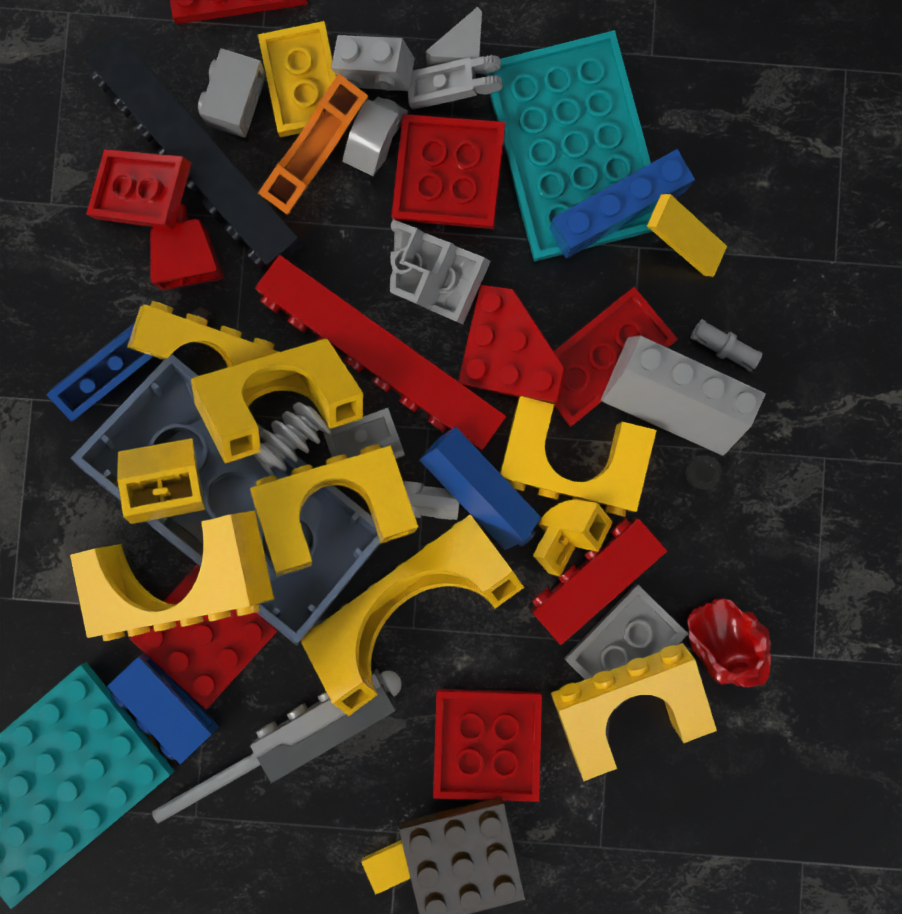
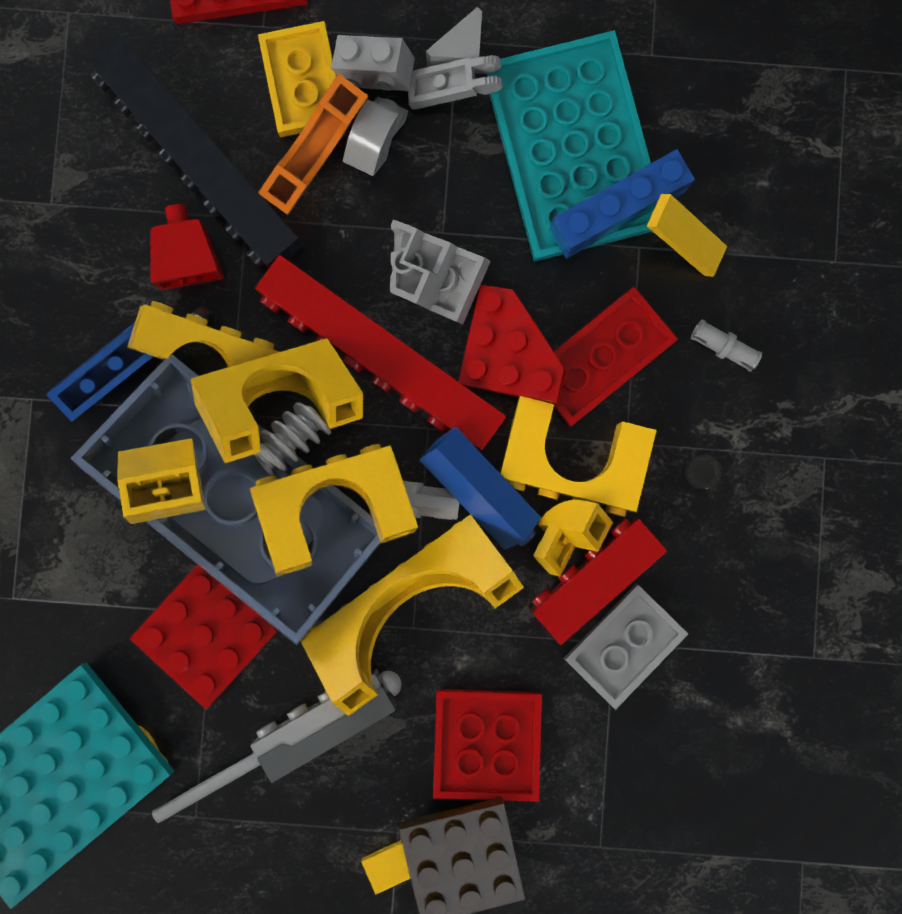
yellow arch [70,510,274,641] -> none
red plate [86,149,192,229] -> none
blue brick [107,654,219,764] -> none
light grey brick [198,48,266,138] -> none
light grey plate [323,408,405,459] -> none
red plate [391,114,506,229] -> none
yellow arch [551,643,717,781] -> none
light grey slope [600,336,766,456] -> none
red hair [688,598,771,687] -> none

